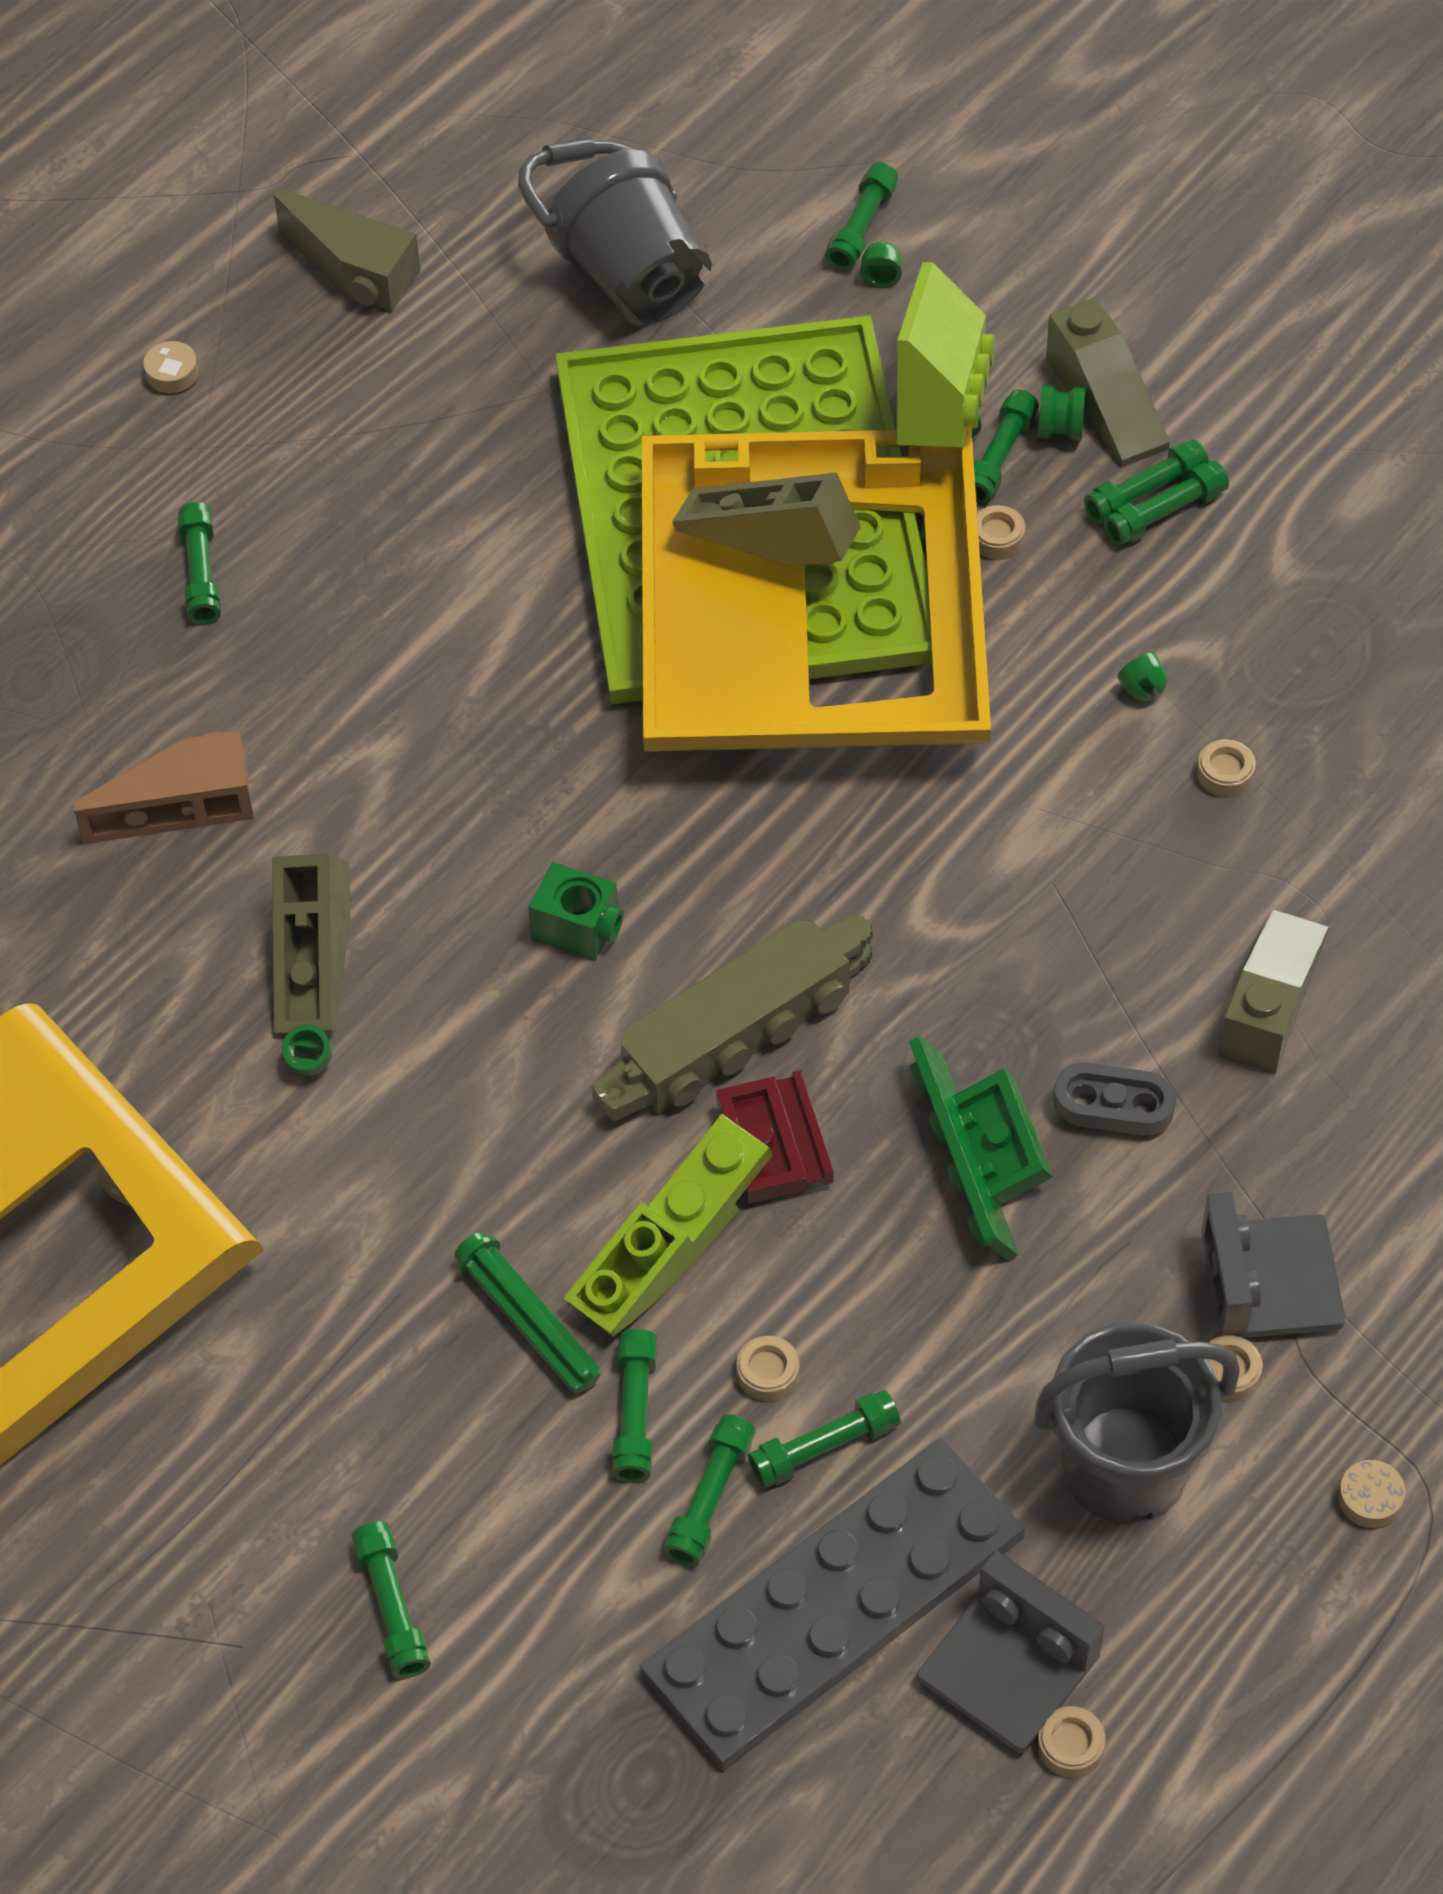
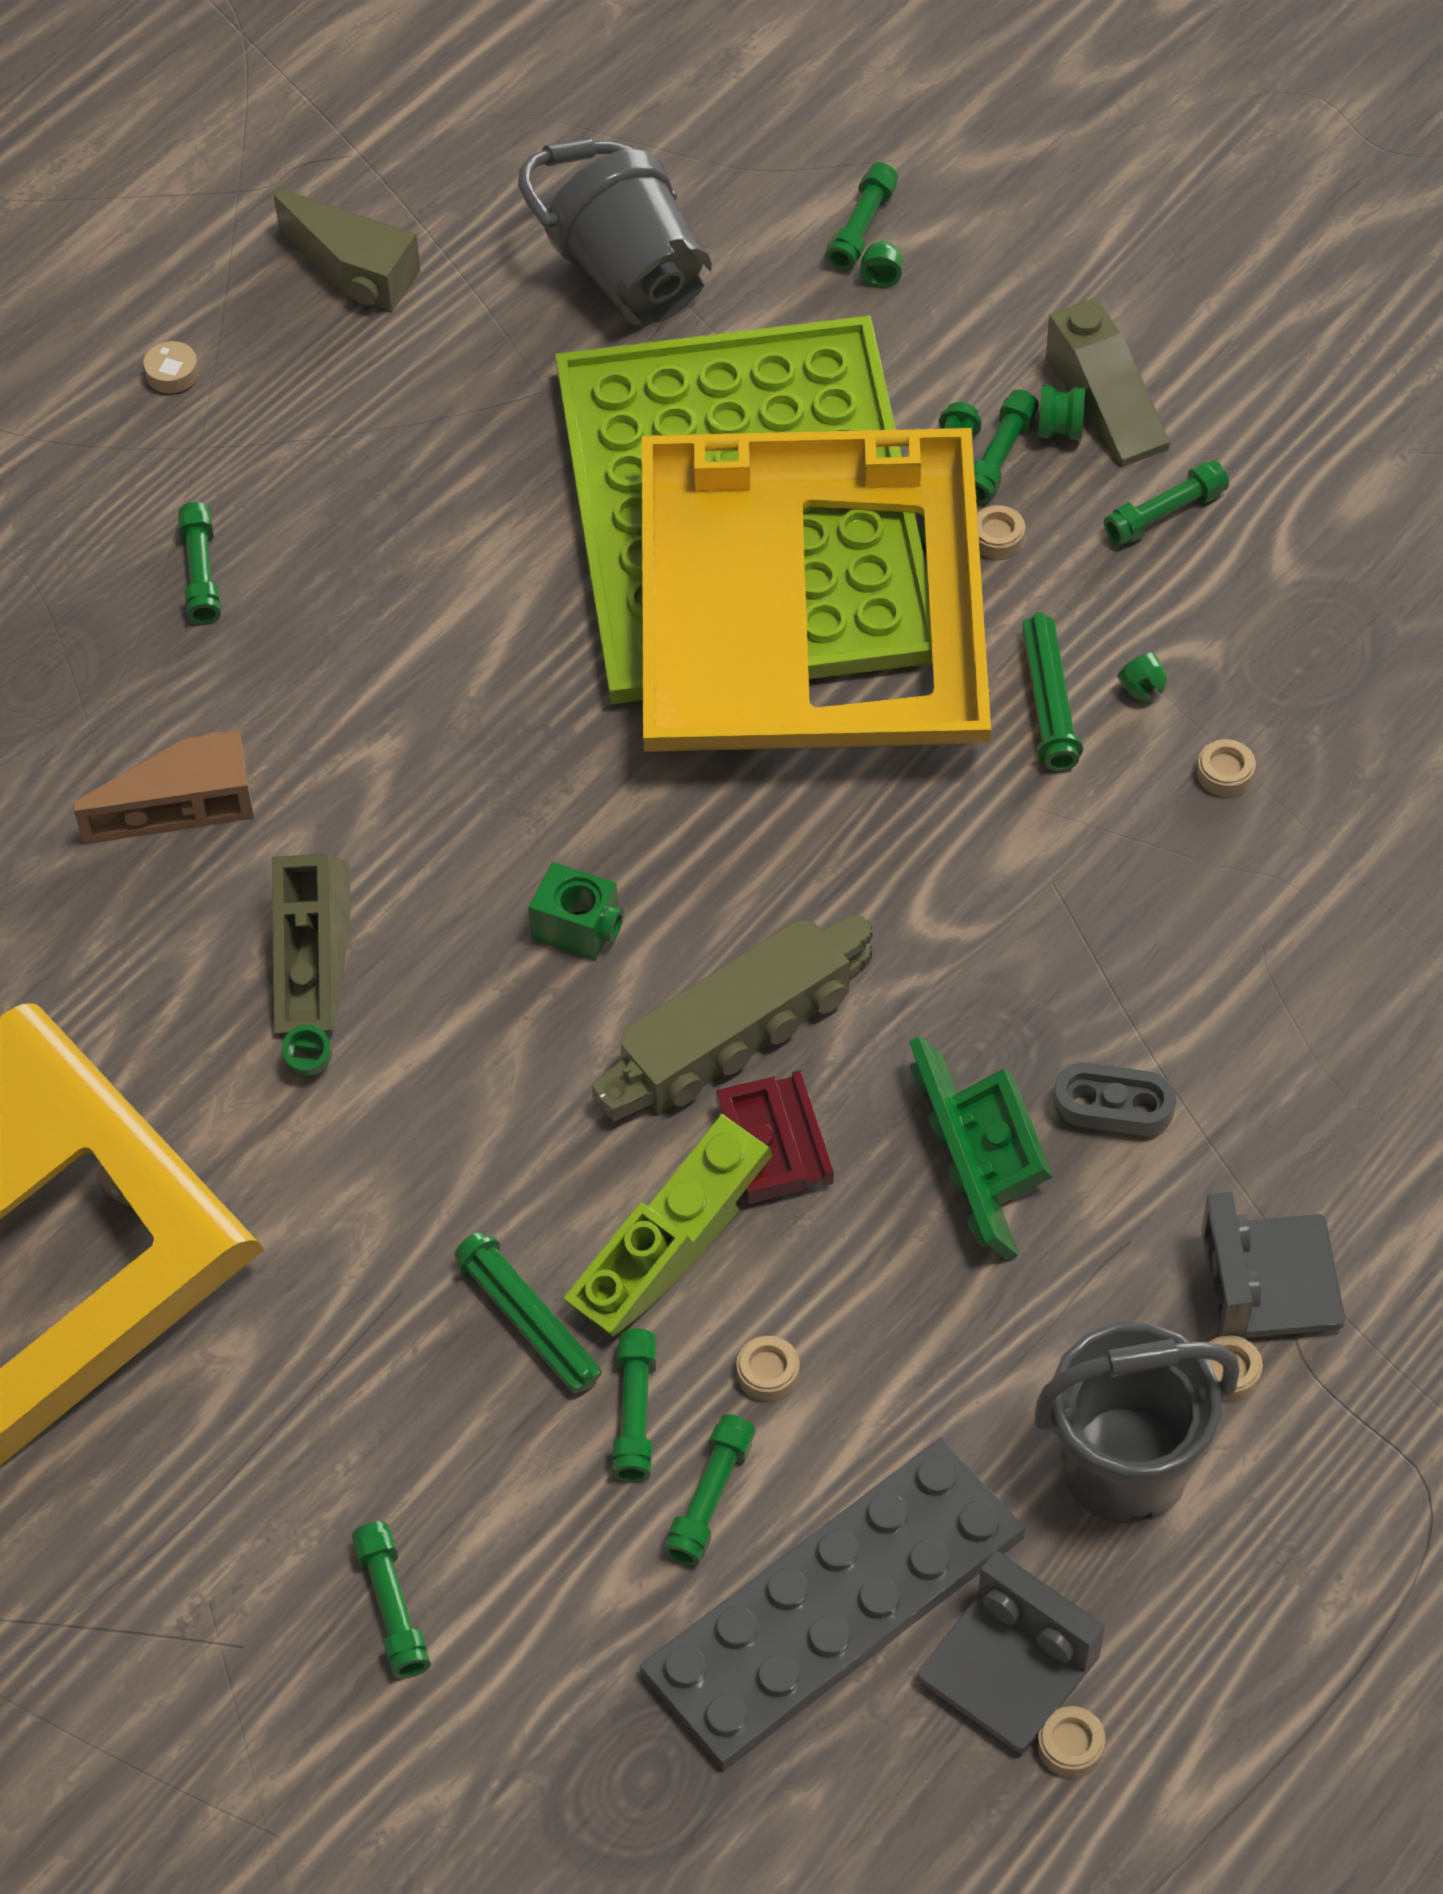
olive slope [672,473,861,566] -> none
green bar [748,1390,901,1489] -> none
lime slope [897,262,995,448] -> none
green bar [1084,439,1209,525] -> none
olive slope [1218,909,1329,1074] -> none
tan tile [1338,1460,1406,1528] -> none
none -> green axle [1022,612,1083,772]

